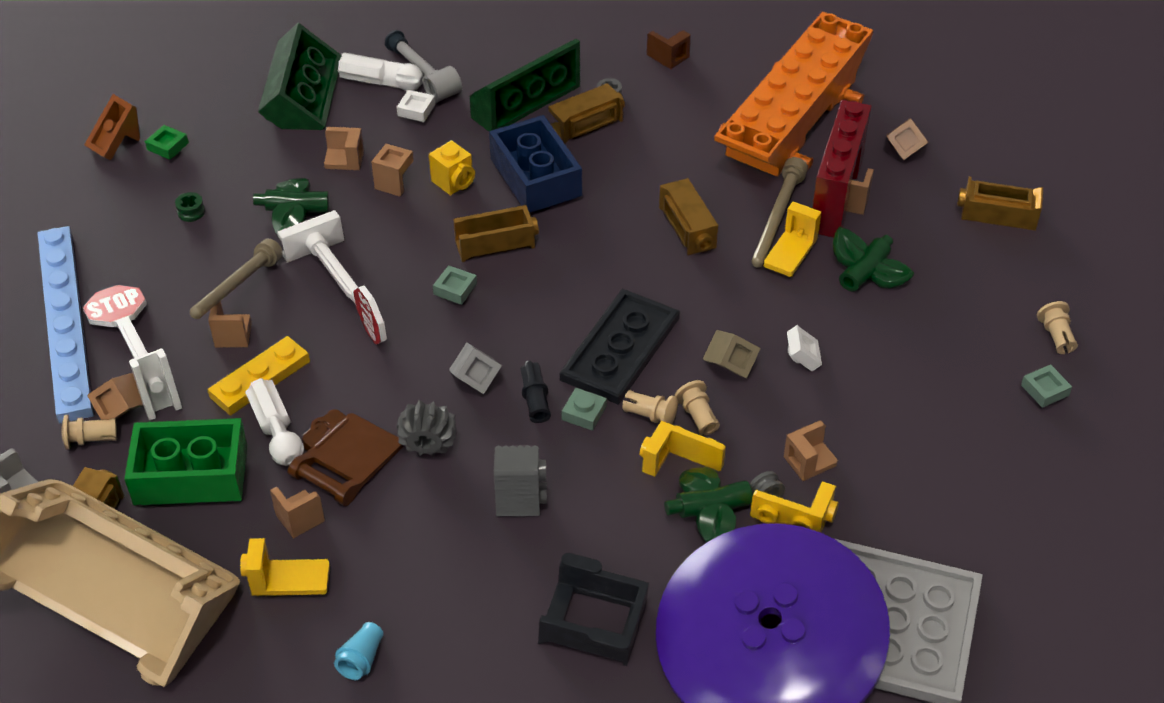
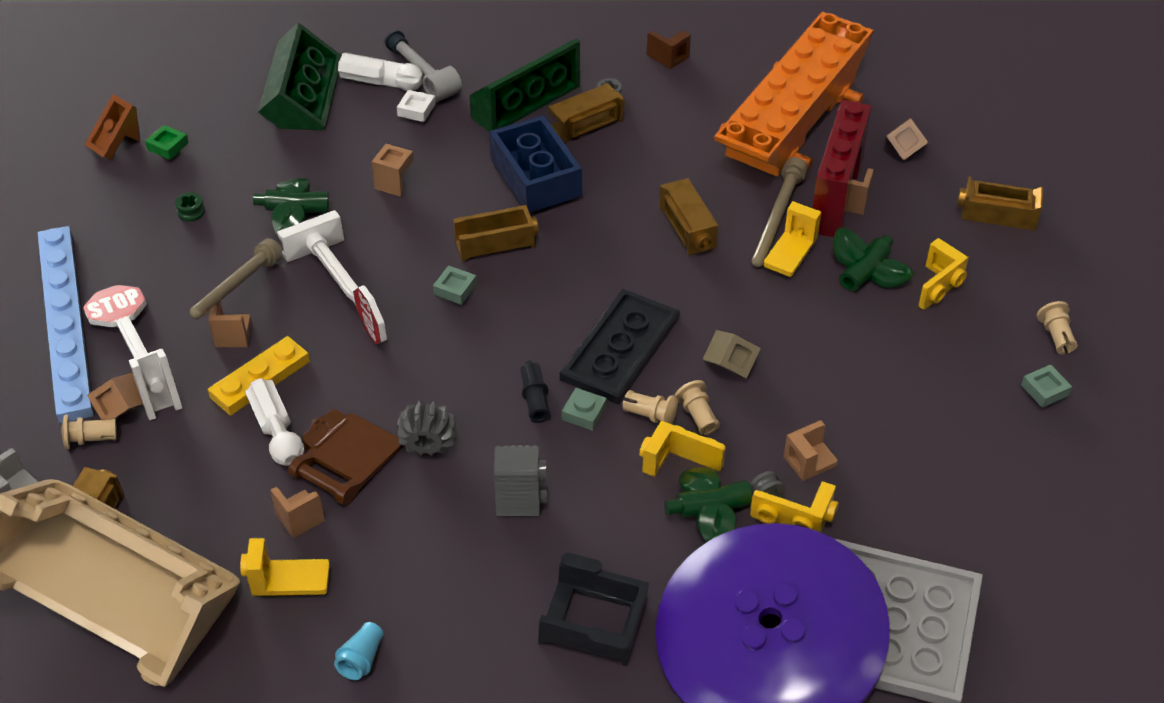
green brick [124,418,248,505] -> none
medium nougat panel [324,127,364,170] -> none
yellow brick [429,140,475,196] -> none
light grey panel [449,342,502,394] -> none
white plate [787,325,822,371] -> none
none -> yellow bracket [918,238,969,310]

